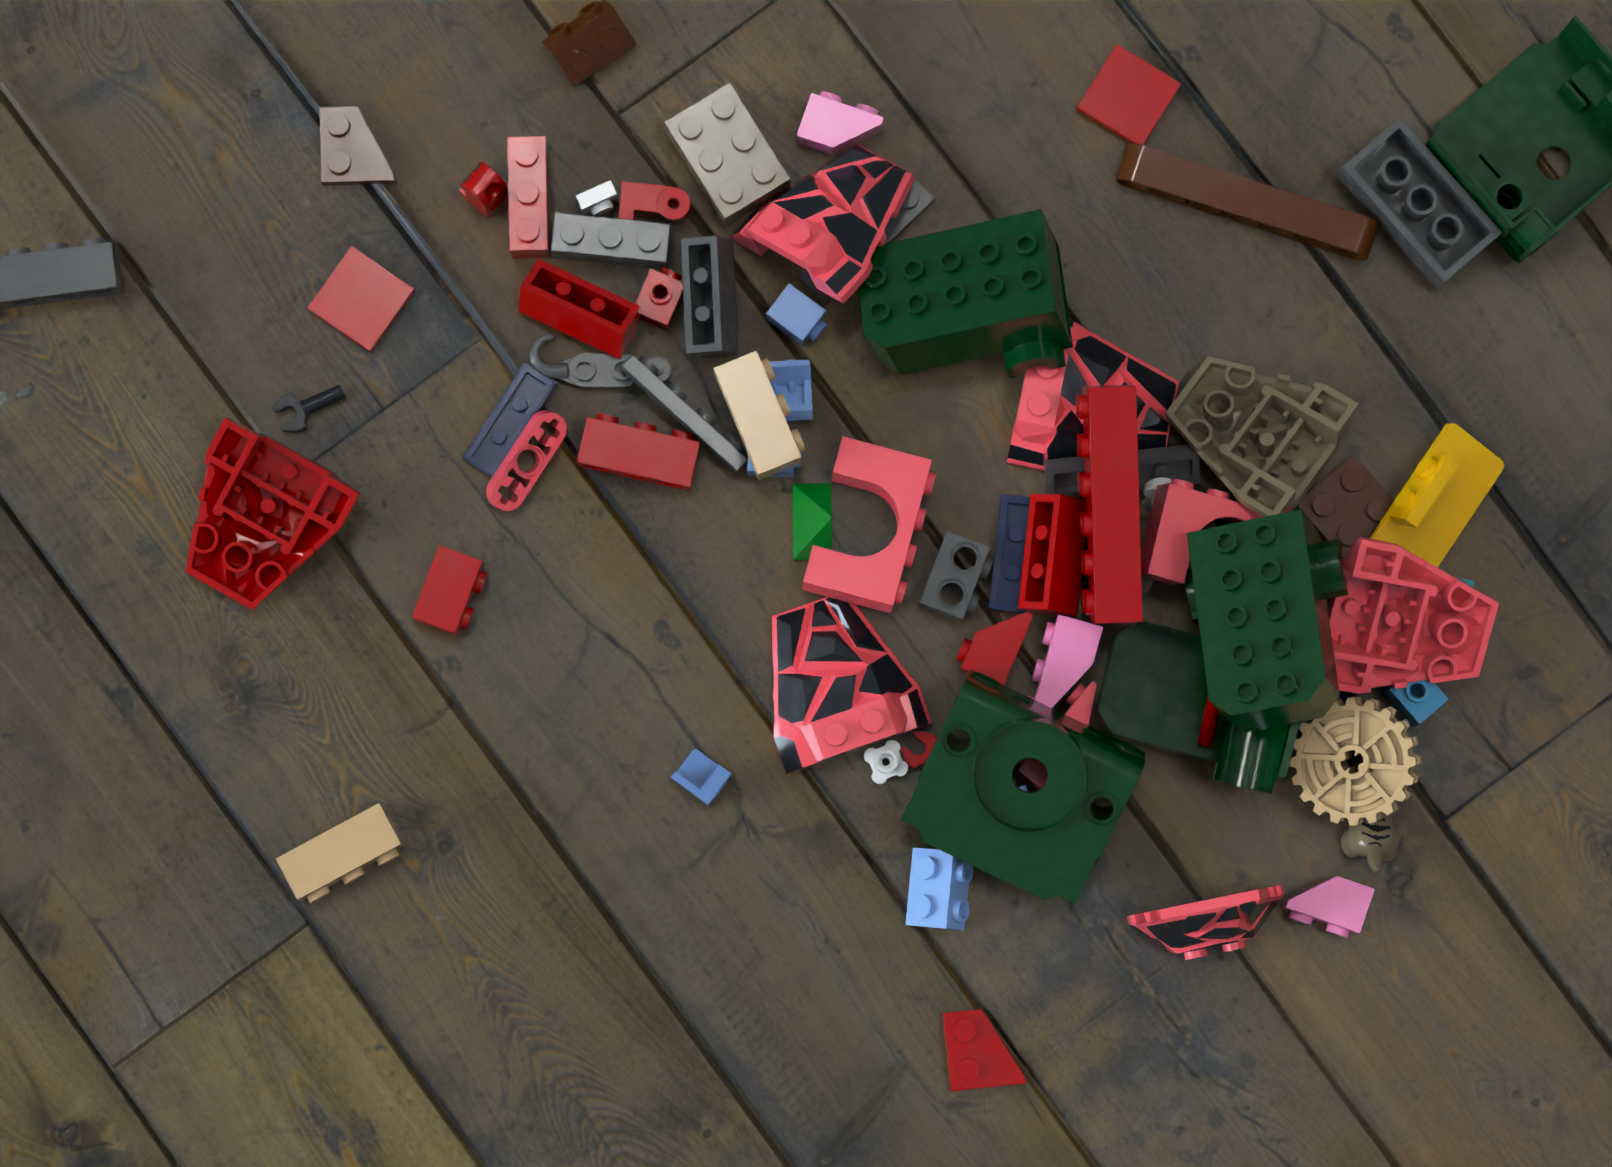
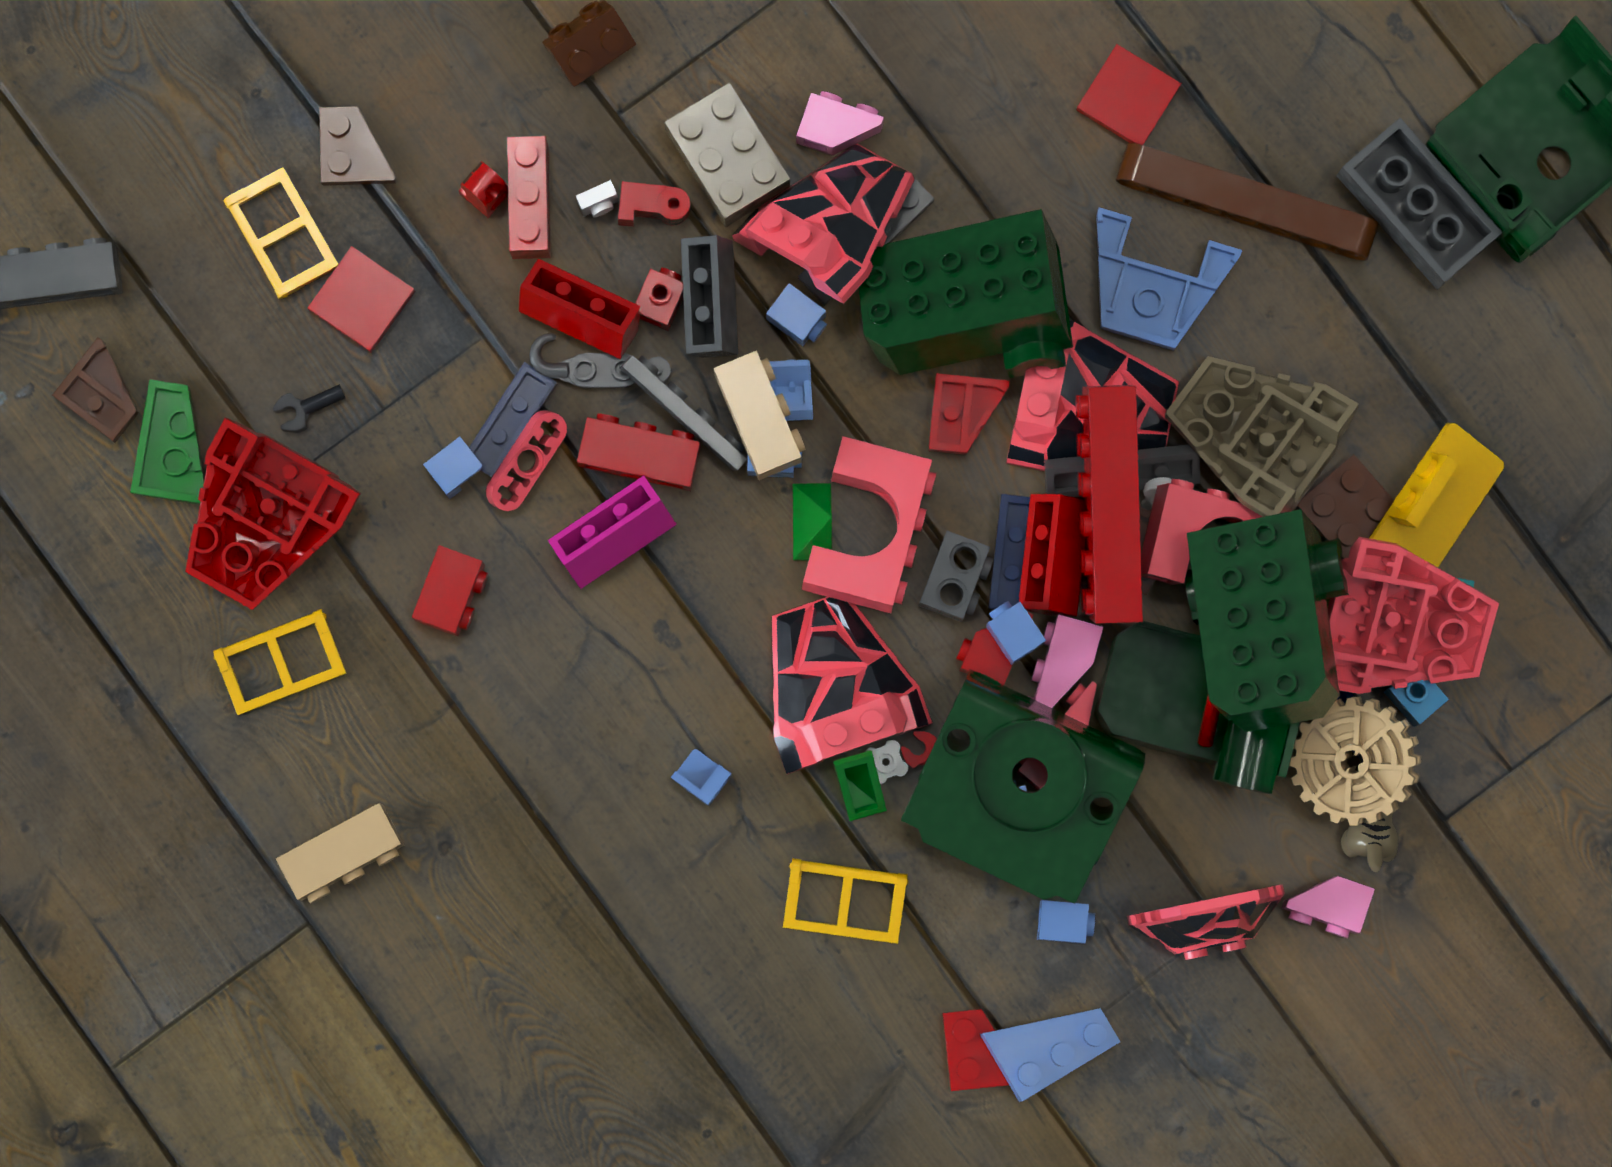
brick [551,213,671,269] -> none
light blue bracket [905,848,973,931] -> none
none -> reddish brown wing [52,337,139,443]
none -> green wing [130,379,204,505]
none -> yellow window [213,609,347,715]
none -> yellow window [223,167,338,299]
none -> medium blue panel [423,436,482,499]
none -> dark pink brick [548,475,677,589]
none -> yellow window [783,858,908,944]
none -> green slope [833,750,887,821]
none -> red wing [928,373,1010,455]
none -> medium blue wing [980,1008,1120,1102]
none -> medium blue brick [986,601,1046,665]
none -> medium blue brick [1037,900,1095,944]
none -> medium blue wing [1096,207,1242,351]

